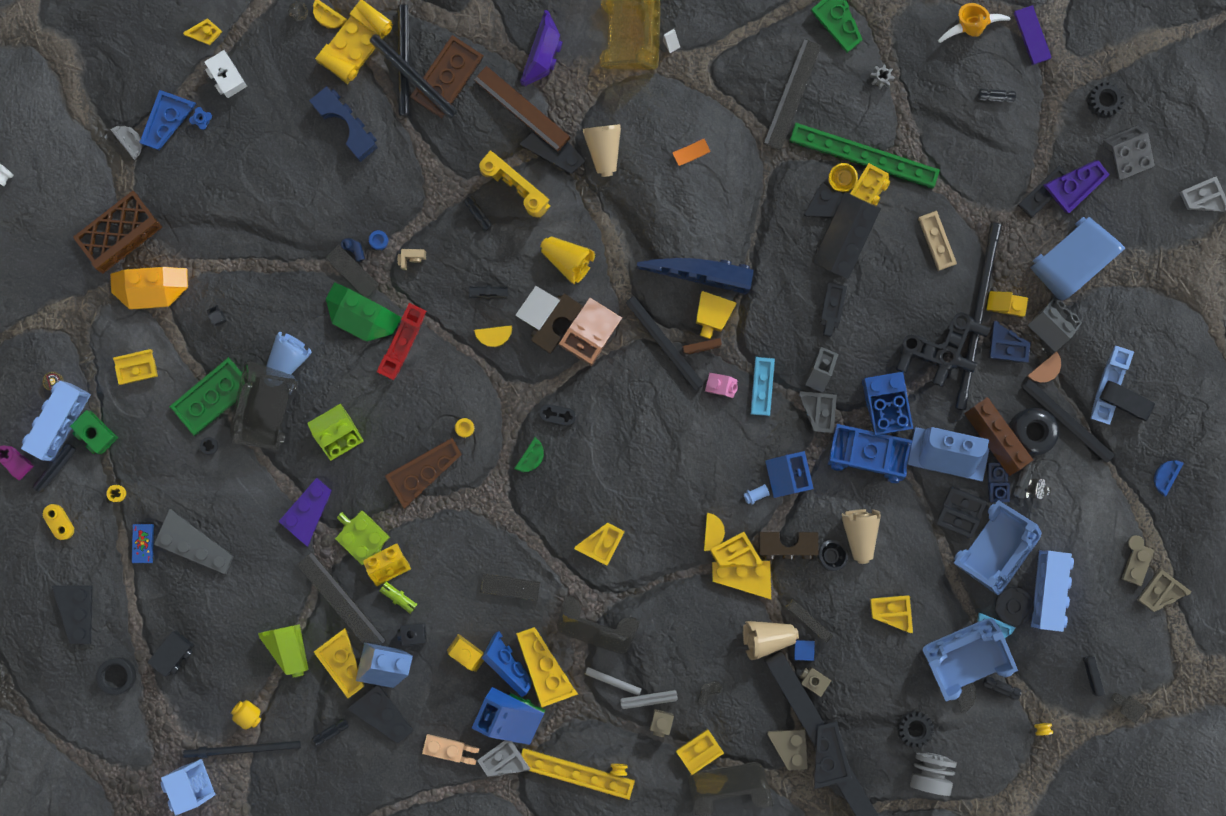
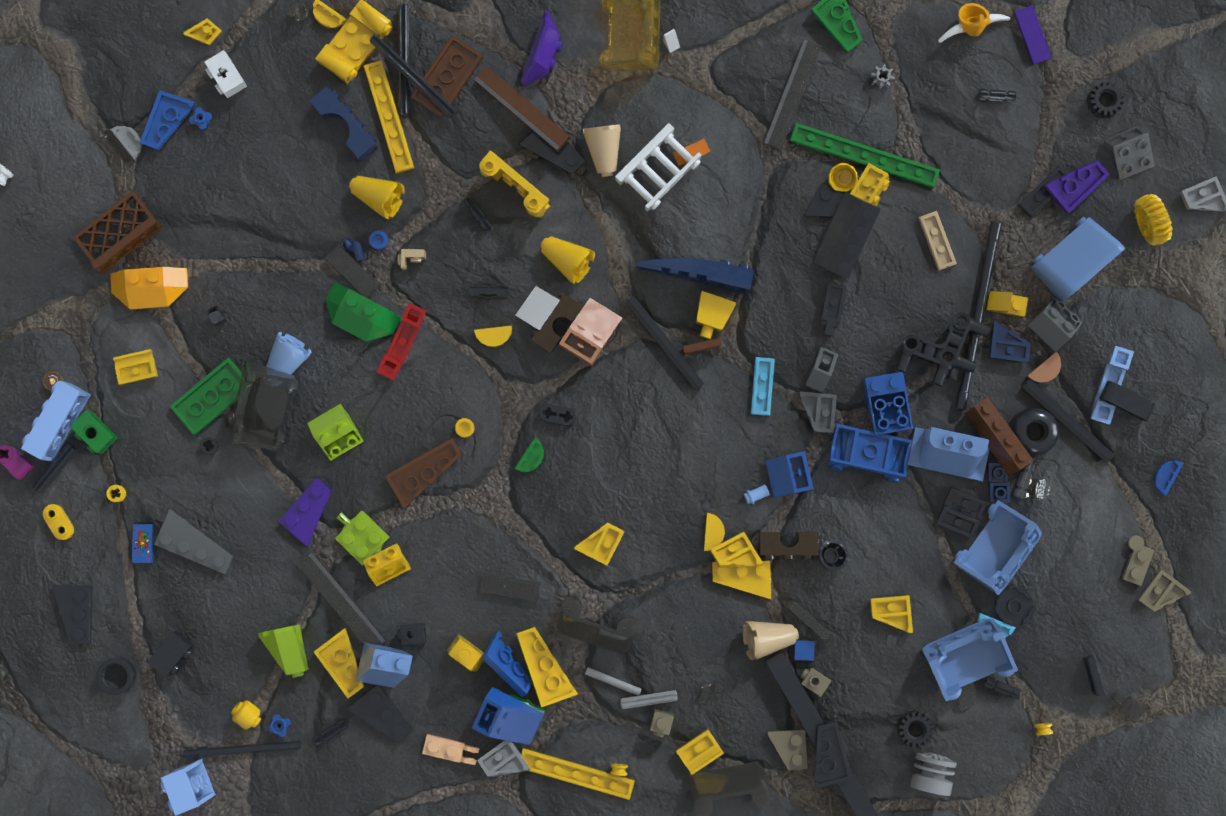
lime pin [379,581,417,614] -> none
bright pink bracket [705,373,738,398] -> none
tan cone [841,509,881,564] -> none
light blue brick [1031,550,1074,632] -> none
none -> blue plate [268,714,291,737]
none -> yellow cone [349,176,405,219]
none -> yellow tile [364,60,415,174]
none -> white fence [615,123,701,212]
none -> yellow gear [1134,194,1173,246]

